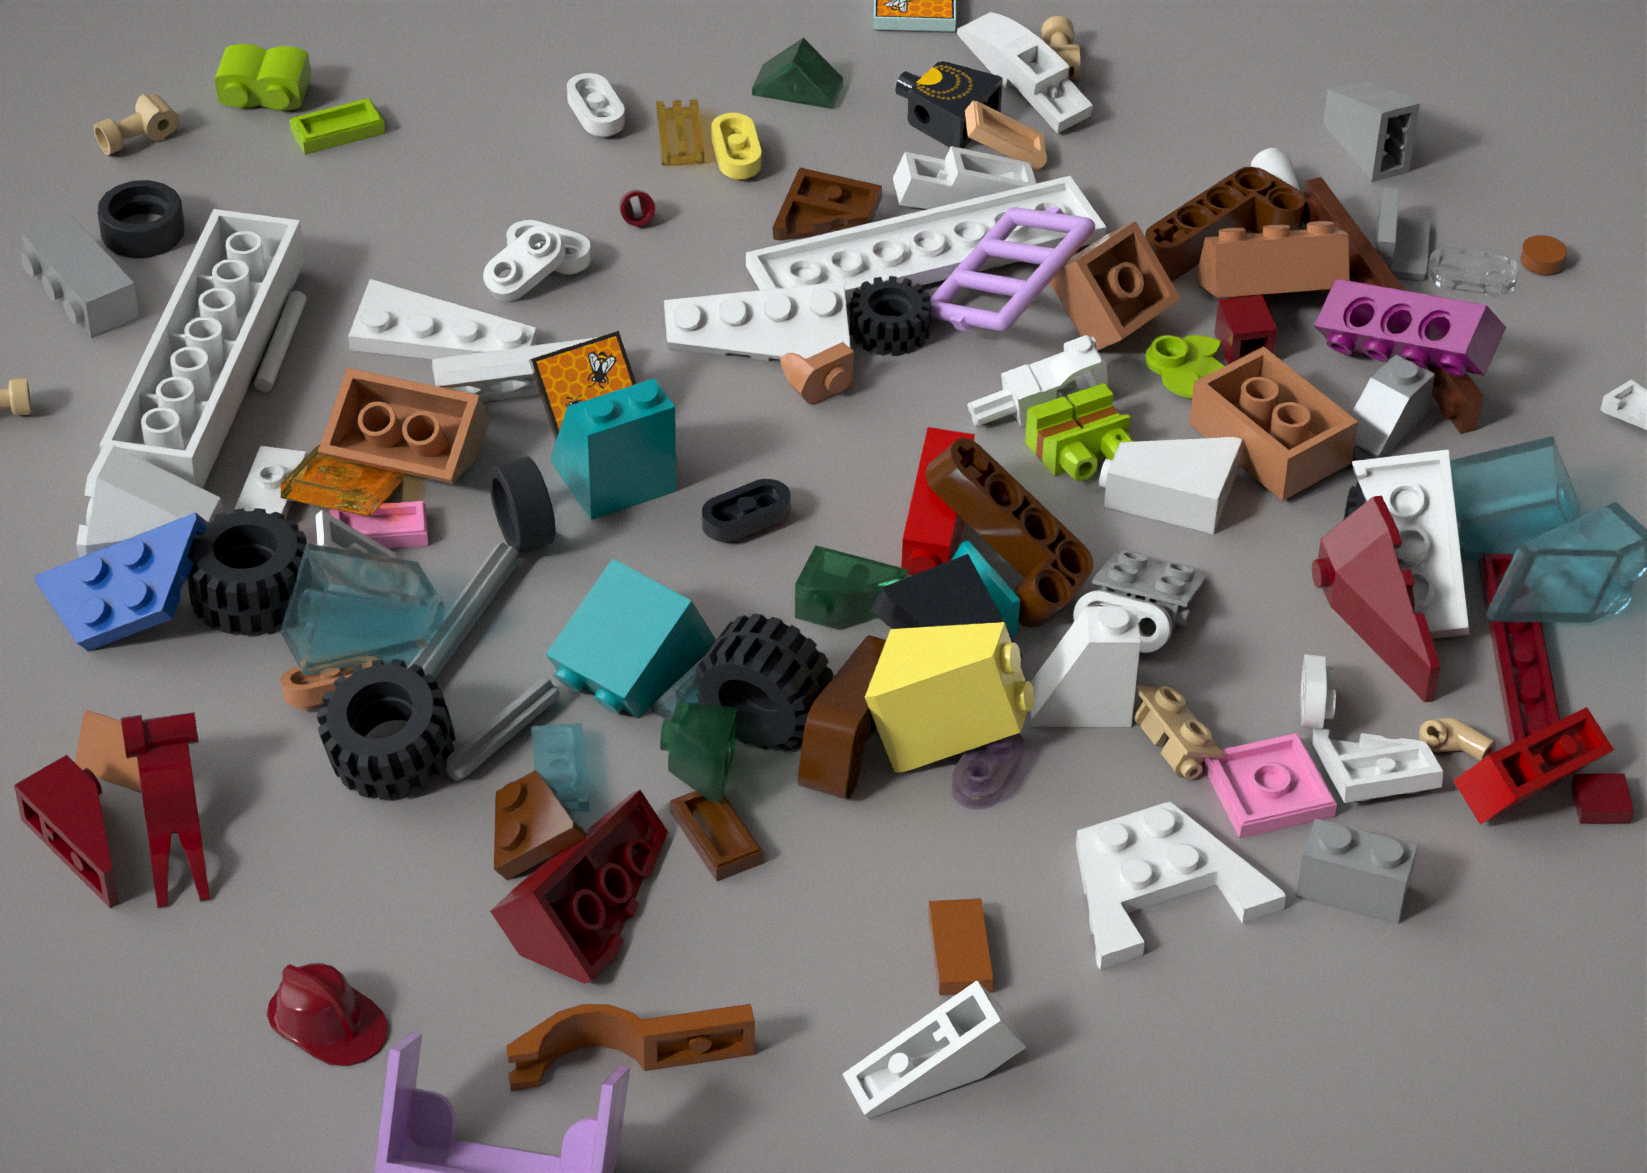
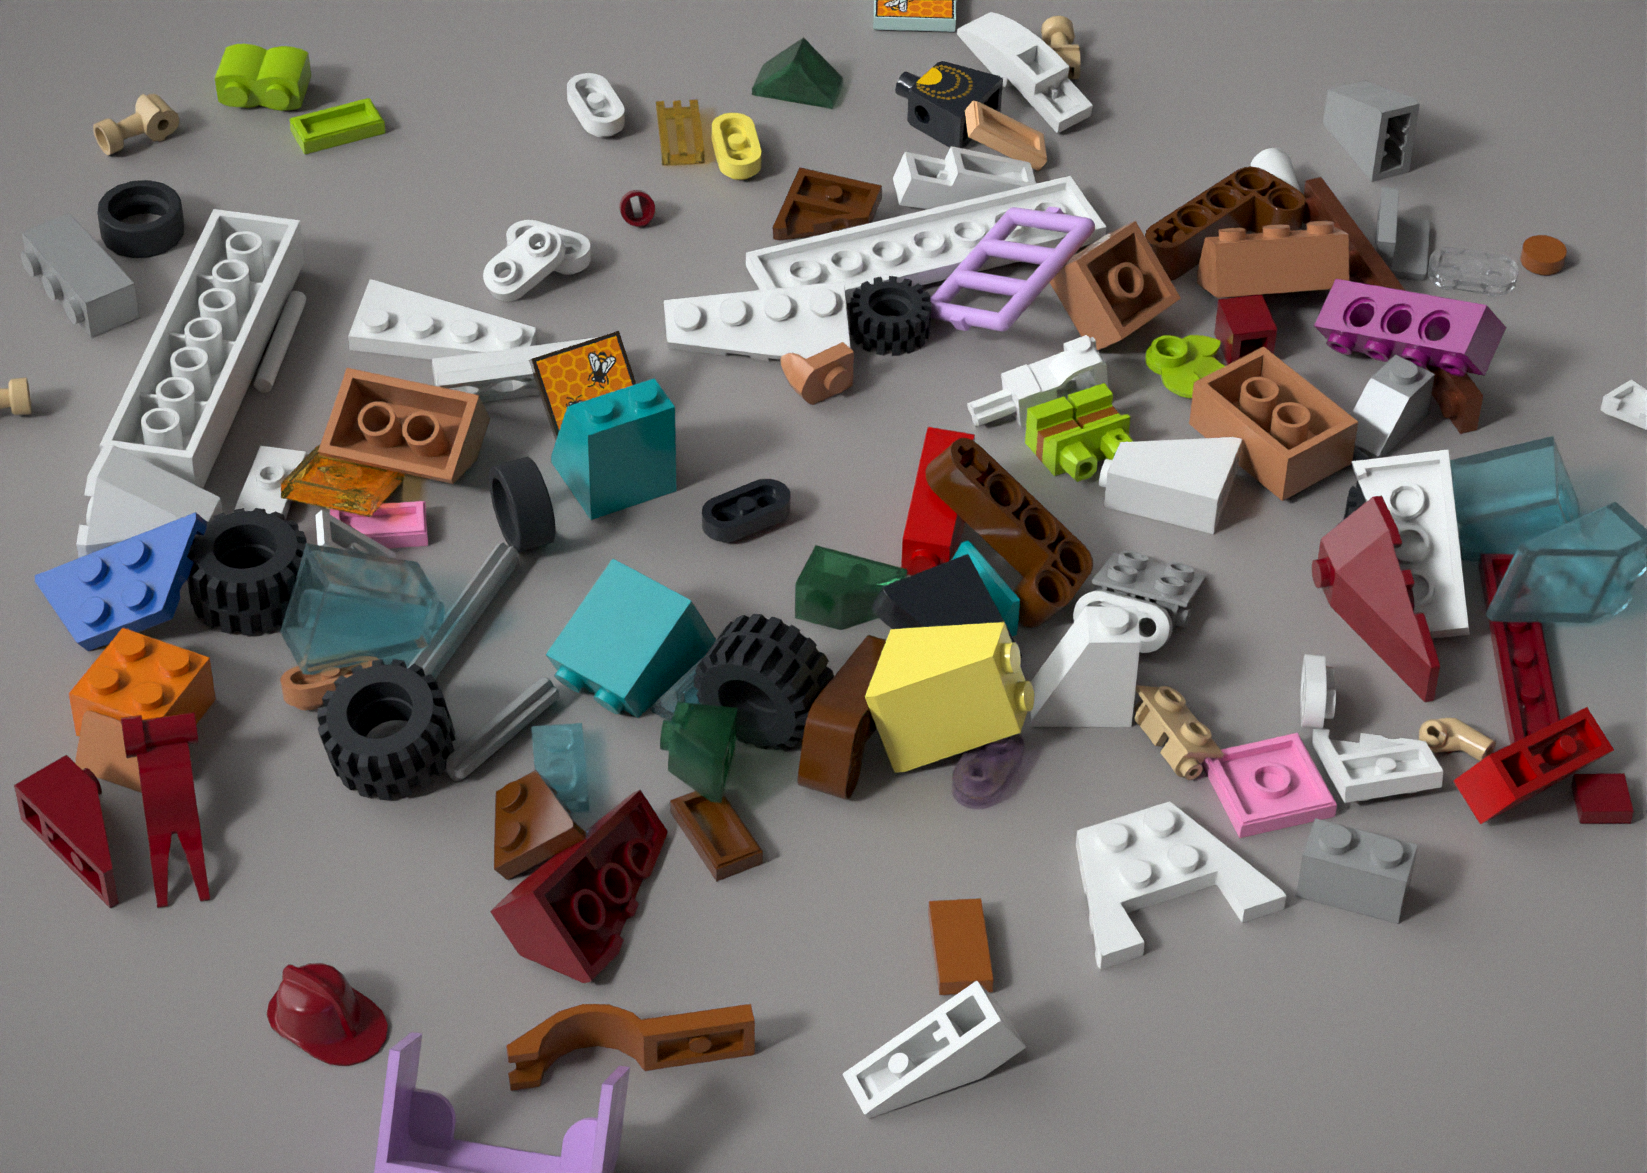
none -> orange brick [69,628,216,736]

